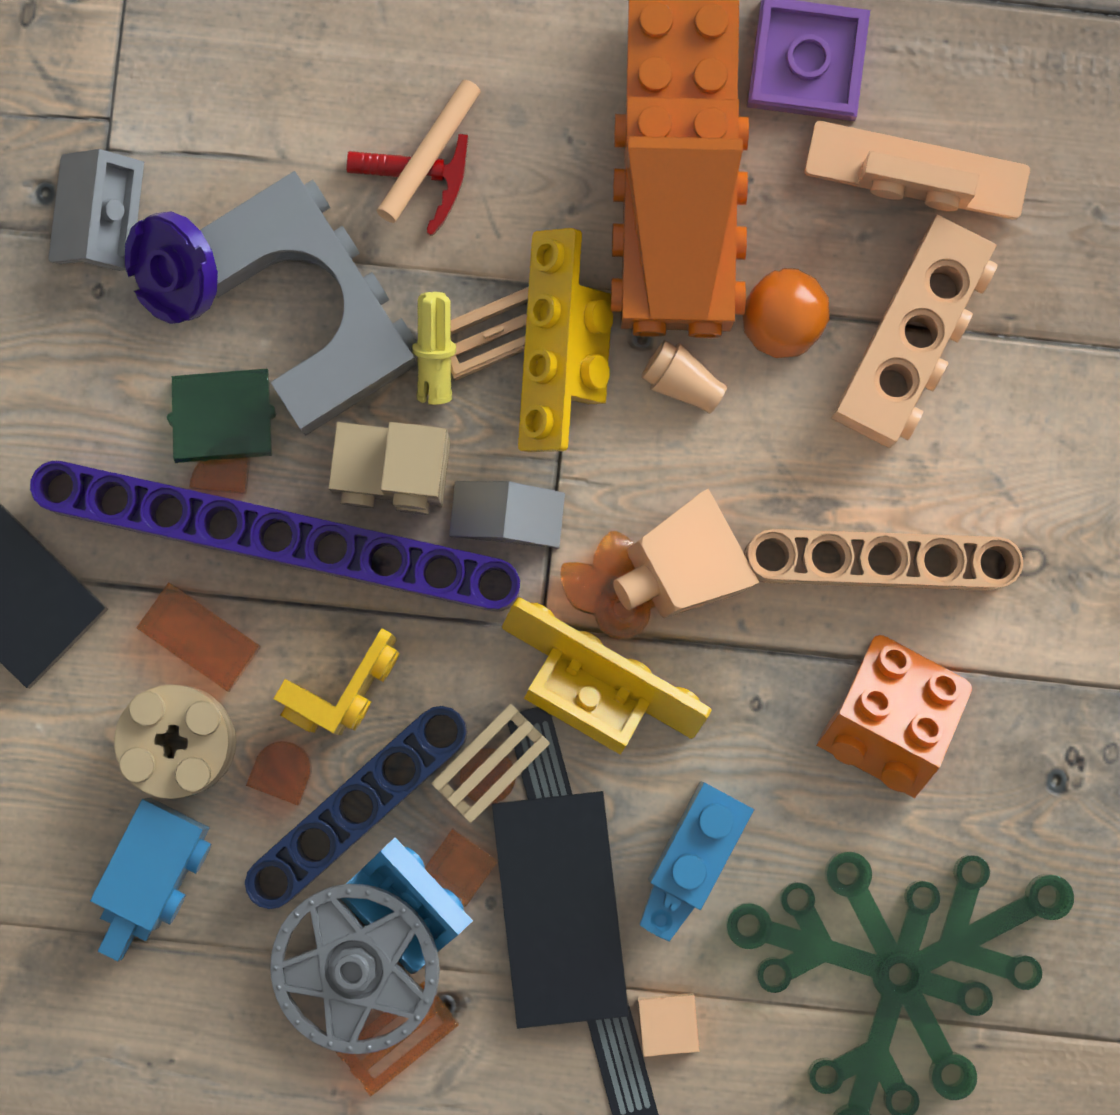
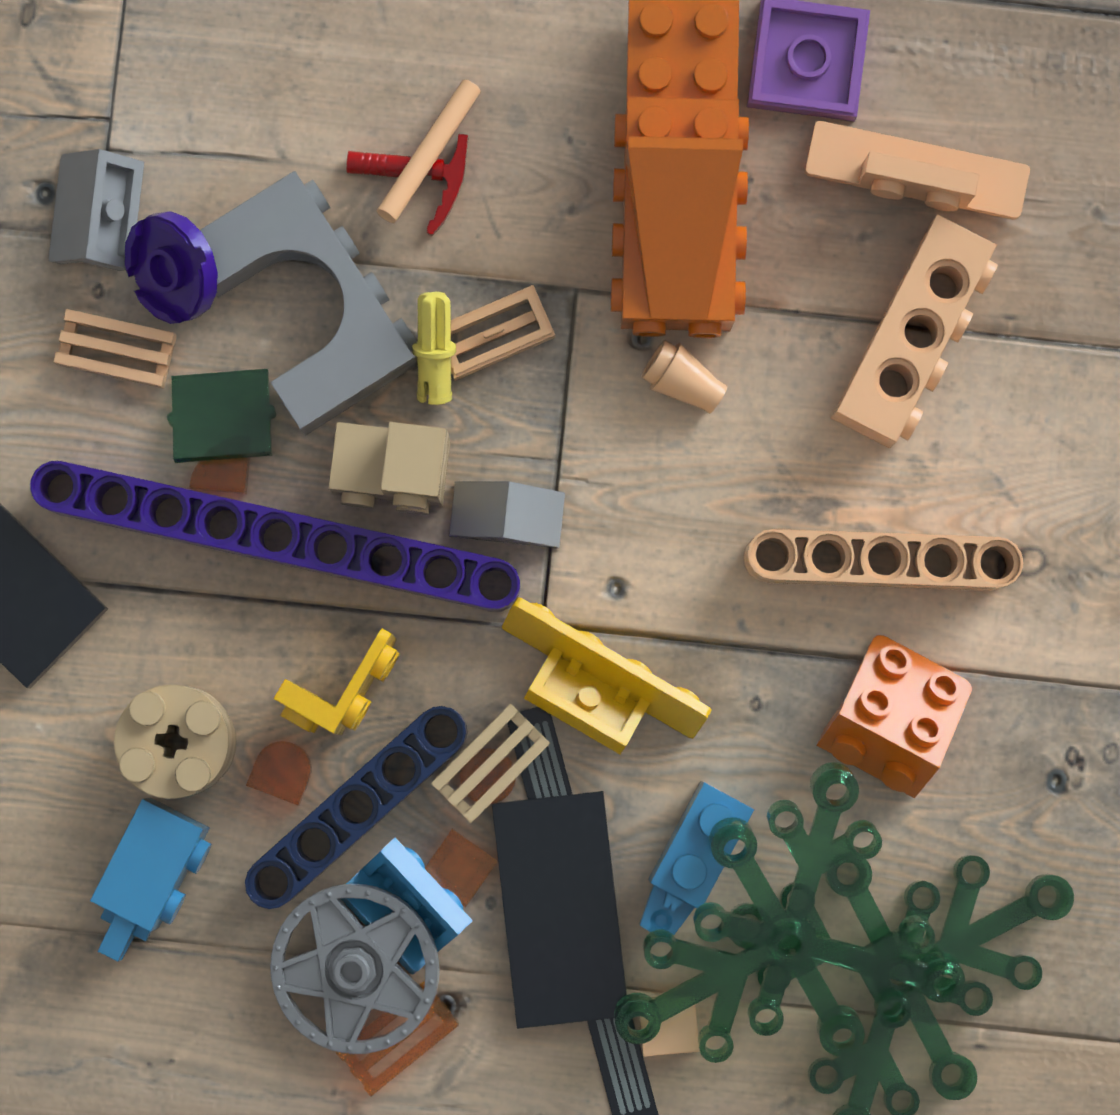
clear orange tile [136,582,262,692] -> none
yellow bracket [518,228,613,452] -> none
clear orange plate [560,531,655,640] -> none
light nougat torso [613,488,759,618] -> none
orange hair [743,268,830,358] -> none
none -> light nougat tile [54,309,177,389]
none -> clear green plant [614,762,965,1063]

